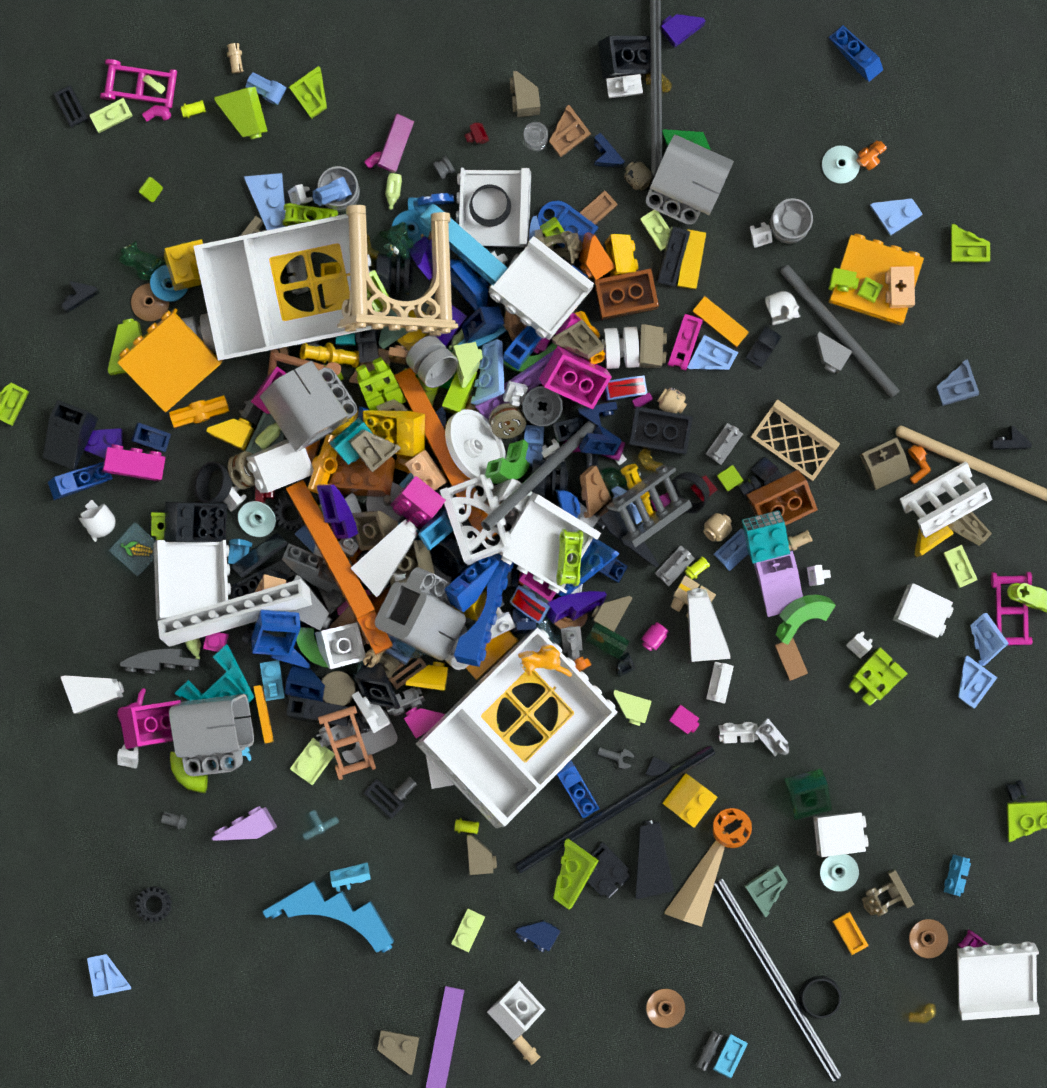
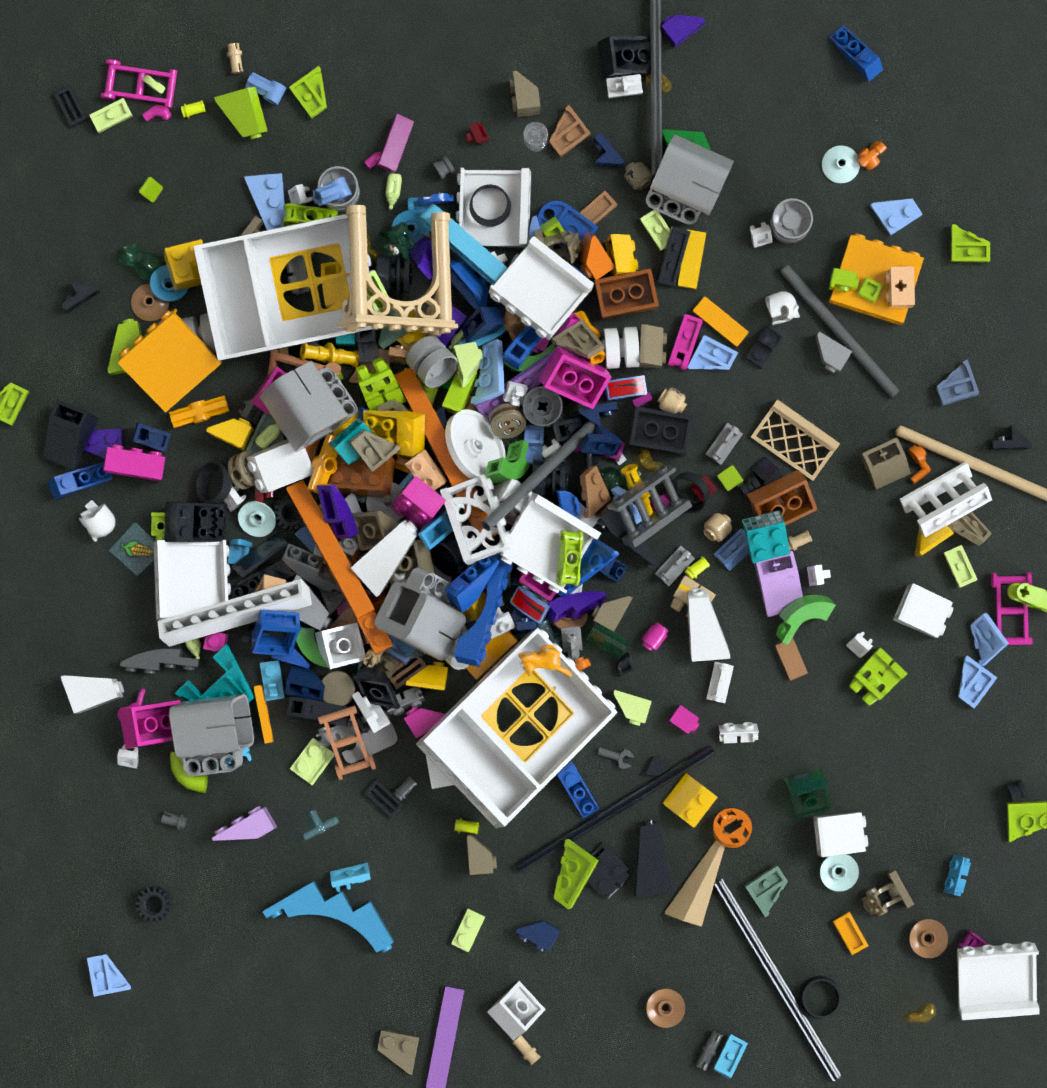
light grey hinge [754,718,789,756] -> none

